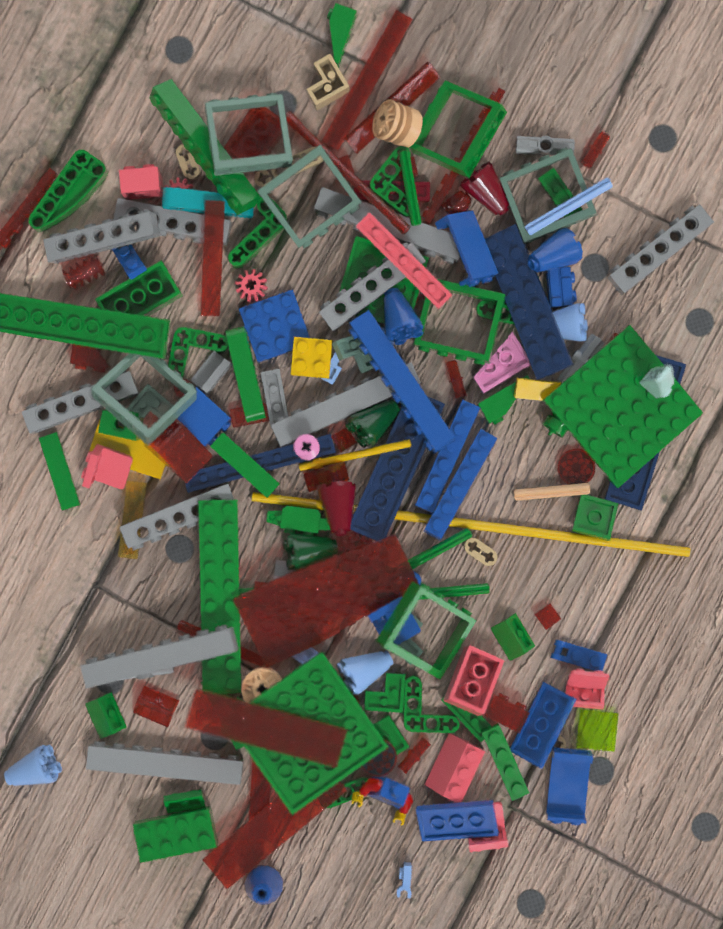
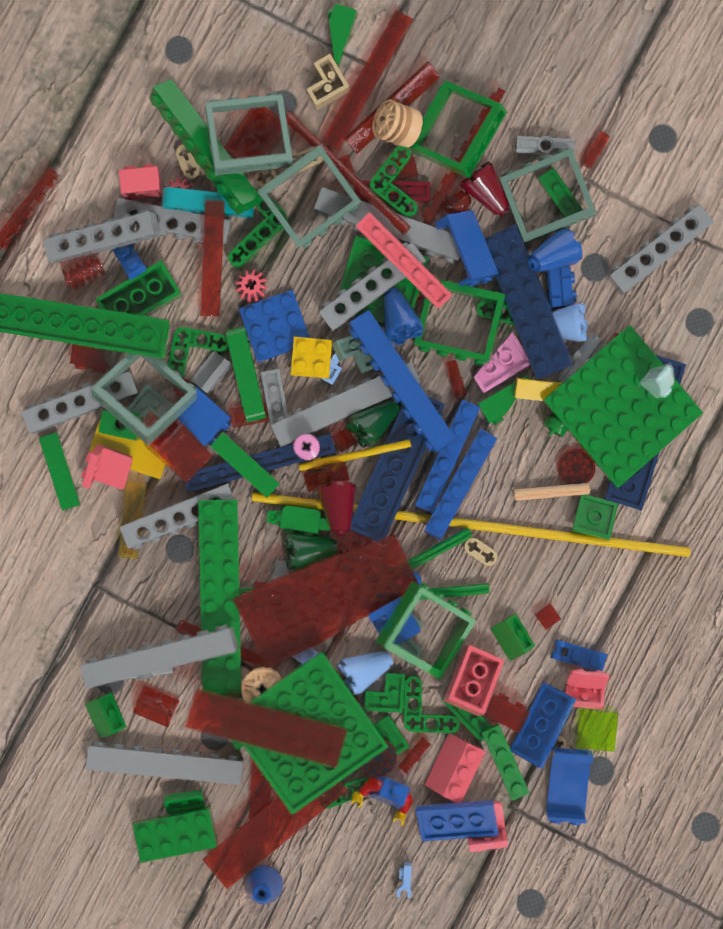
light blue cone [4,745,62,786] -> none
green beam [29,150,108,232] -> none
green axle [399,150,421,226] -> none
light blue axle [525,178,613,235] -> none

